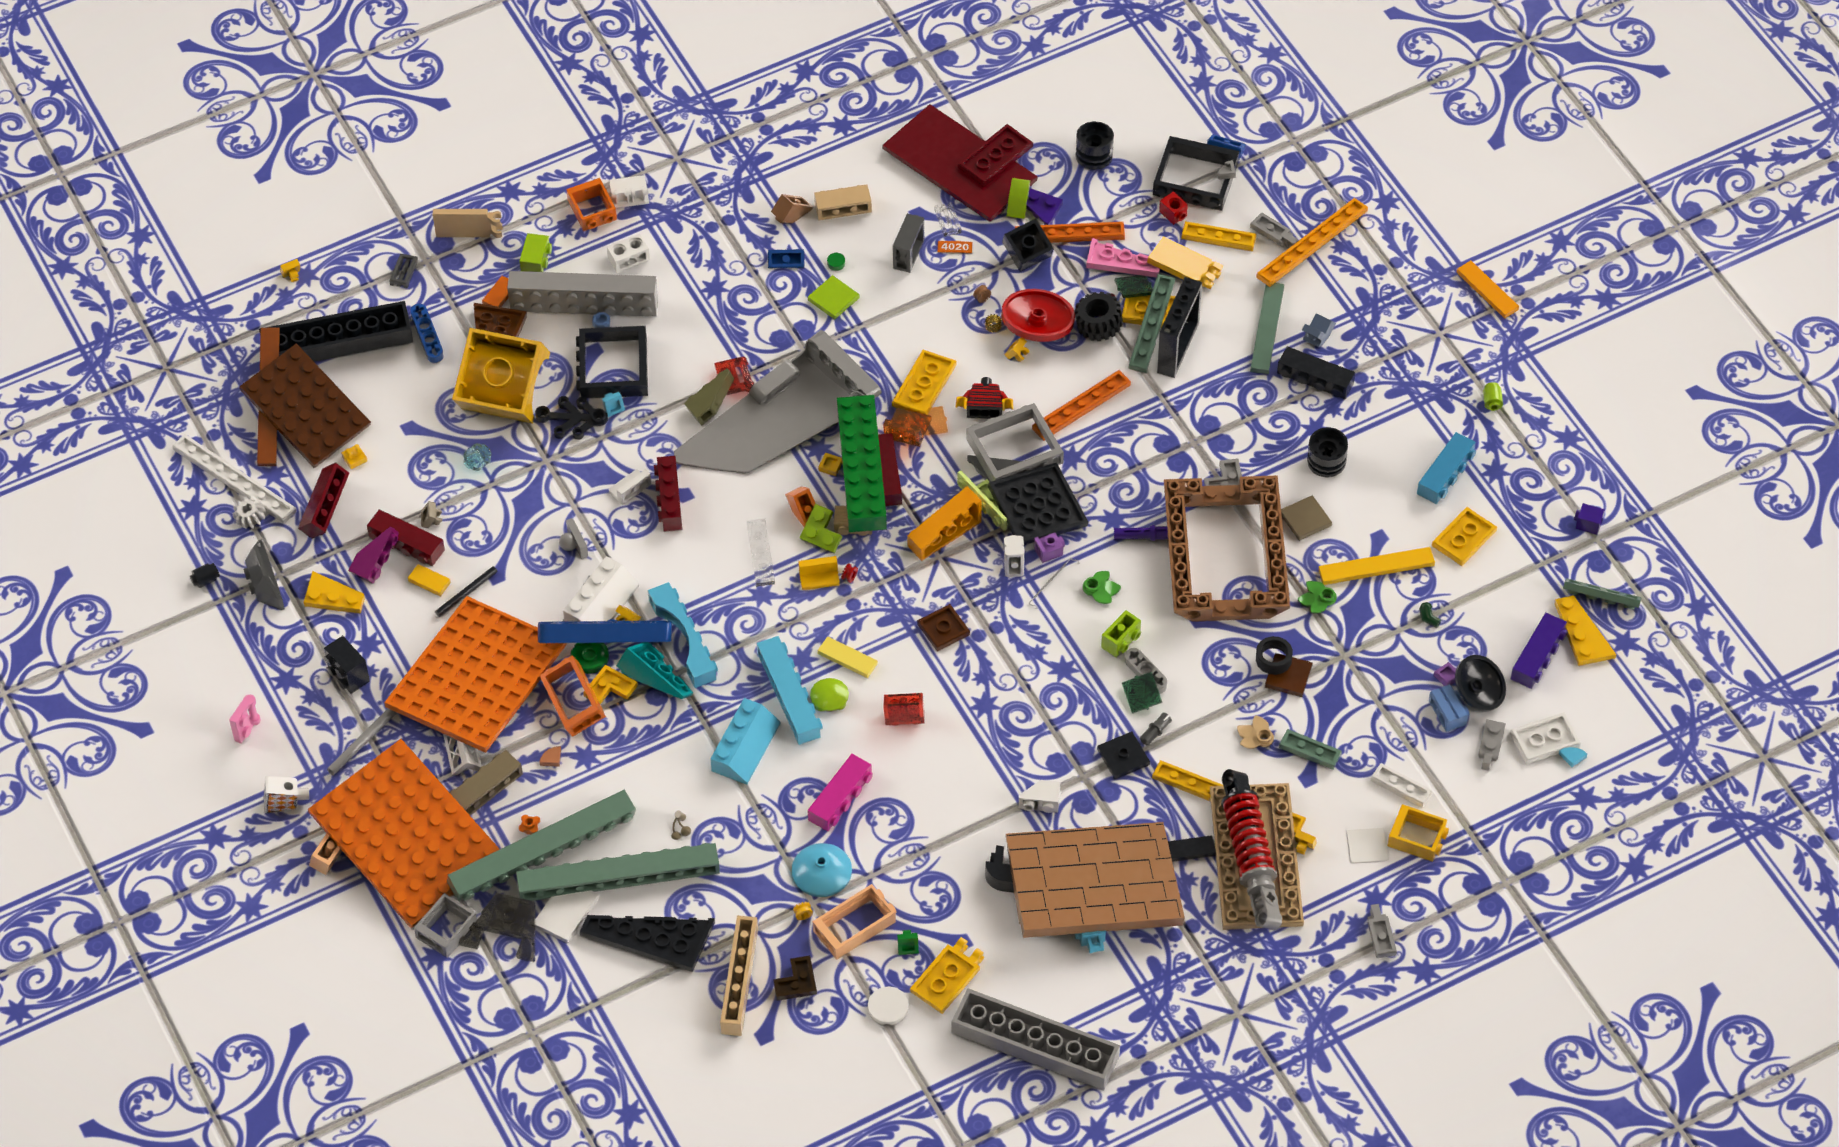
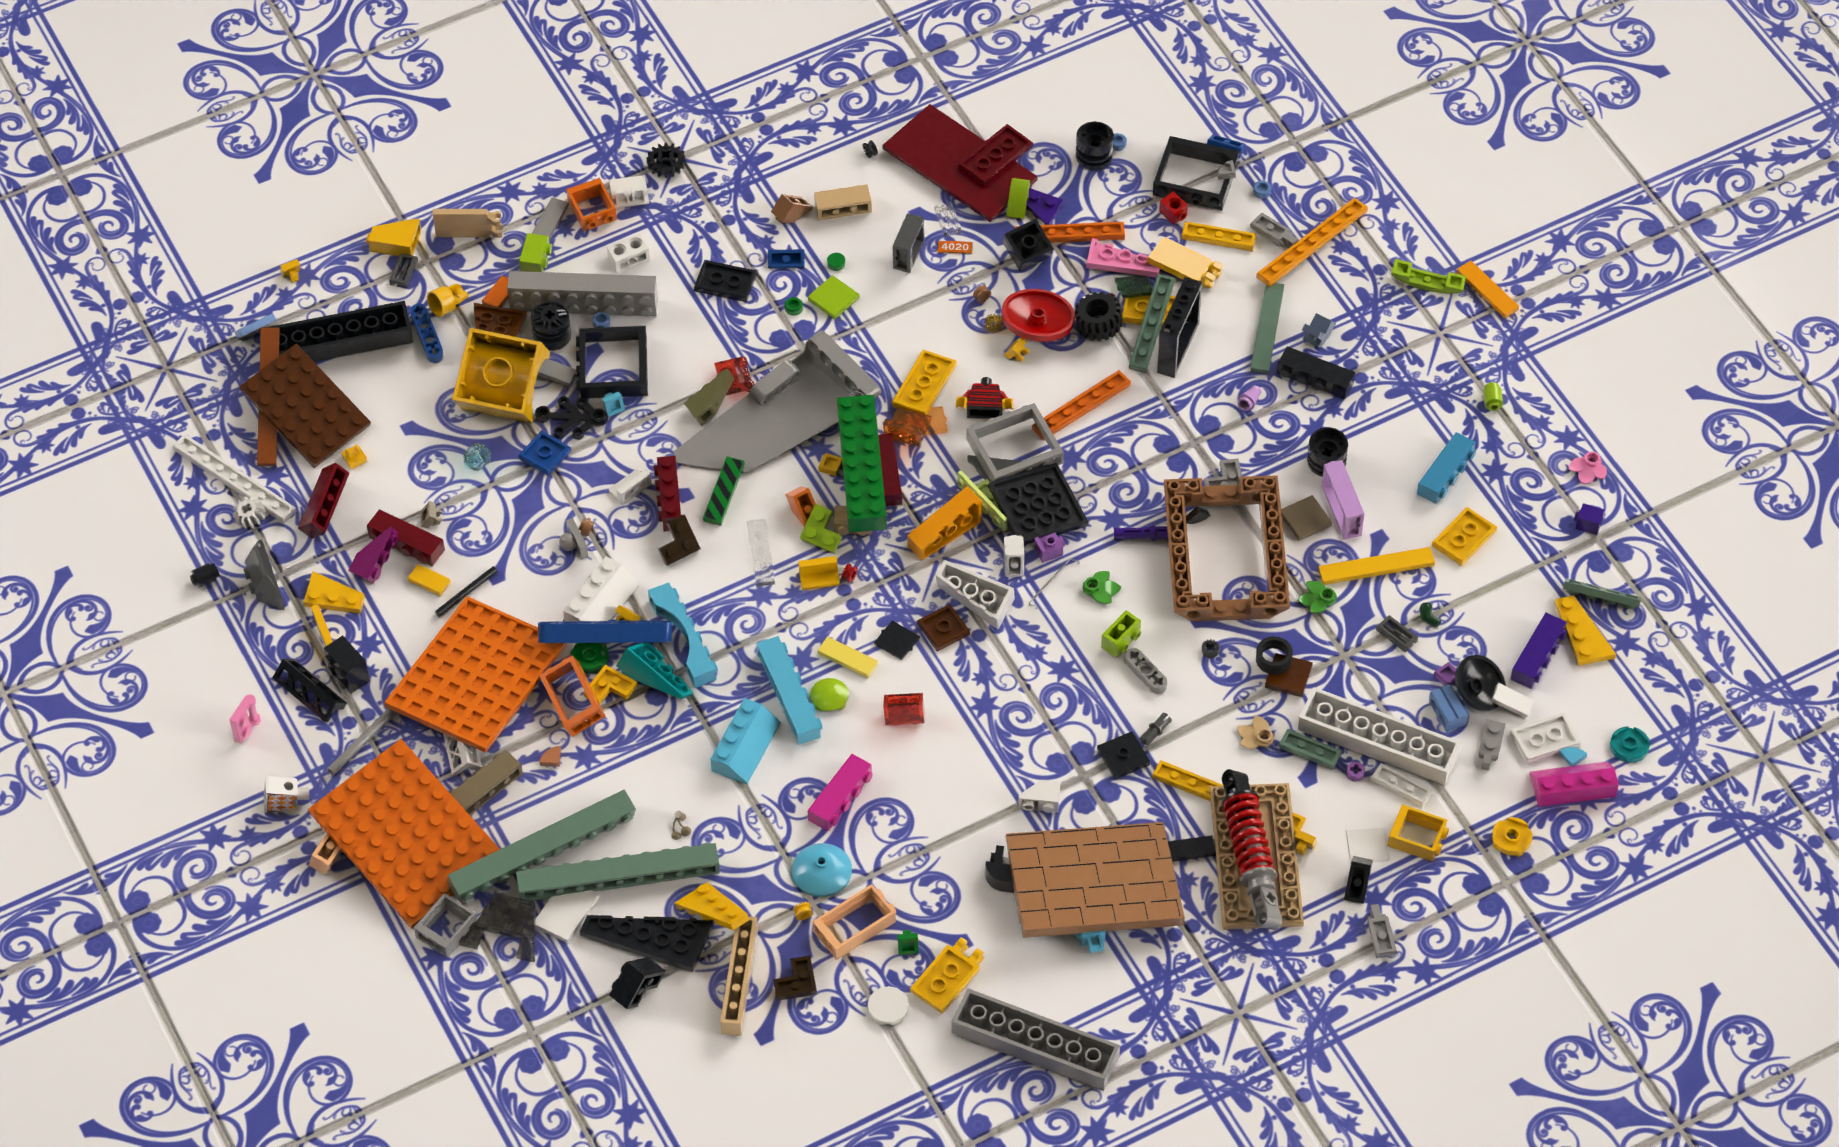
orange plate [519,815,540,835] -> none
clear green piece [1122,671,1162,714] -> none
none -> light blue tile [234,314,277,338]
none -> black fence [272,659,347,722]
none -> yellow tile [311,604,333,647]
none -> yellow slope [366,219,422,256]
none -> yellow piece [427,284,469,317]
none -> blue plate [518,430,571,476]
none -> black wheel [530,301,571,351]
none -> light grey tile [532,197,569,241]
none -> light grey tile [538,359,576,387]
none -> medium nougat plate [579,517,594,536]
none -> black brick [609,957,666,1009]
none -> black gear [646,143,686,178]
none -> dark brown plate [658,514,701,566]
none -> yellow wing [675,882,750,930]
none -> black tile [694,260,757,302]
none -> green tile [703,456,745,525]
none -> green tile [785,297,803,316]
none -> black bush [862,140,878,158]
none -> black piece [874,620,920,660]
none -> white wedge [936,560,1015,630]
none -> medium blue tile [1113,133,1127,151]
none -> black tile [1186,507,1211,524]
none -> dark grey bush [1202,639,1219,658]
none -> lavender cone [1237,385,1261,411]
none -> medium blue tile [1253,181,1272,199]
none -> white brick [1298,687,1461,785]
none -> lavender window [1322,460,1365,540]
none -> black slope [1344,856,1373,904]
none -> medium lavender bush [1346,762,1365,782]
none -> dark grey tile [1376,615,1419,652]
none -> lime slope [1391,259,1466,293]
none -> white tile [1491,683,1533,718]
none -> yellow plate [1492,817,1533,857]
none -> dark pink slope [1529,762,1619,807]
none -> bright pink plate [1569,452,1607,484]
none -> teal tile [1610,726,1650,763]

